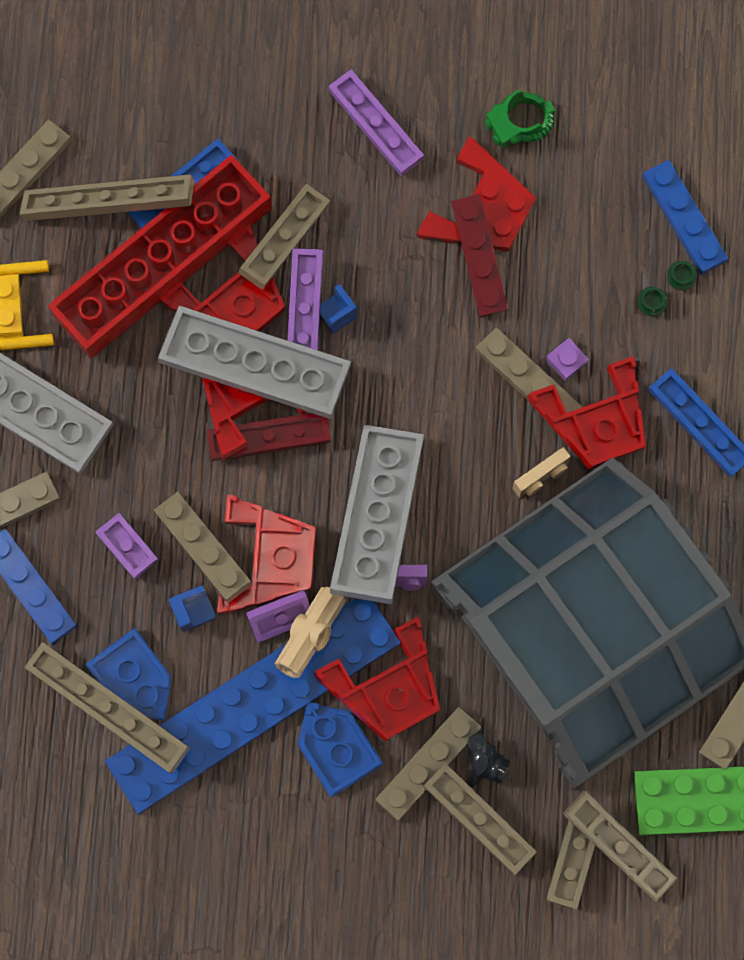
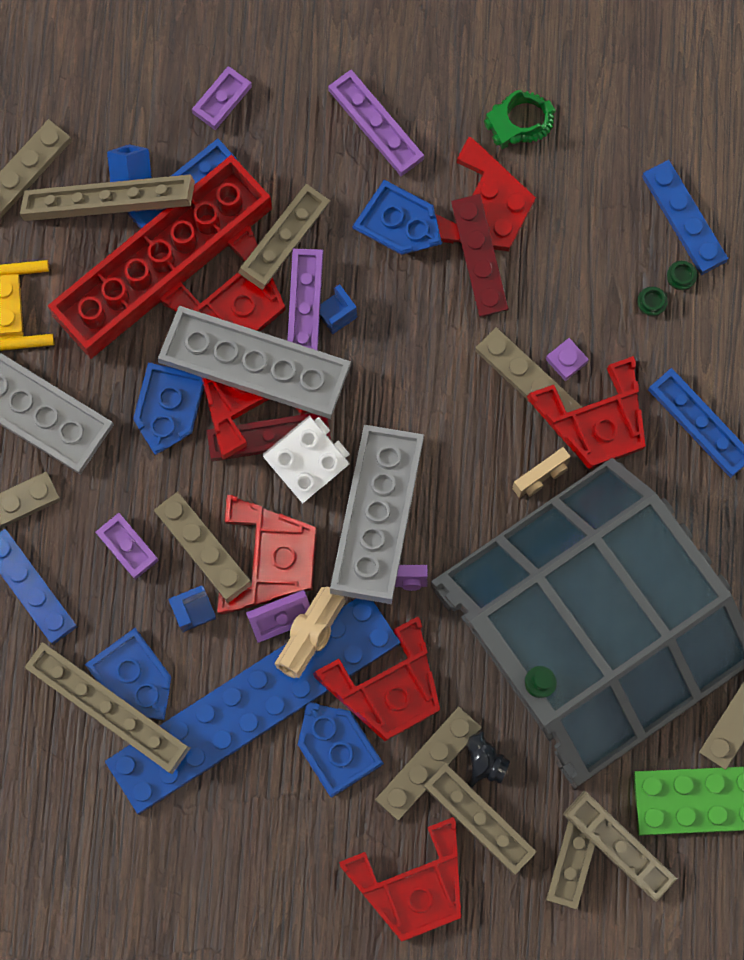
none -> blue panel [107,144,152,182]
none -> blue tile [133,362,204,455]
none -> medium lavender plate [192,66,252,130]
none -> white brick [263,415,350,504]
none -> red wing [339,817,461,942]
none -> blue tile [352,180,442,255]
none -> dark green plate [525,666,557,698]

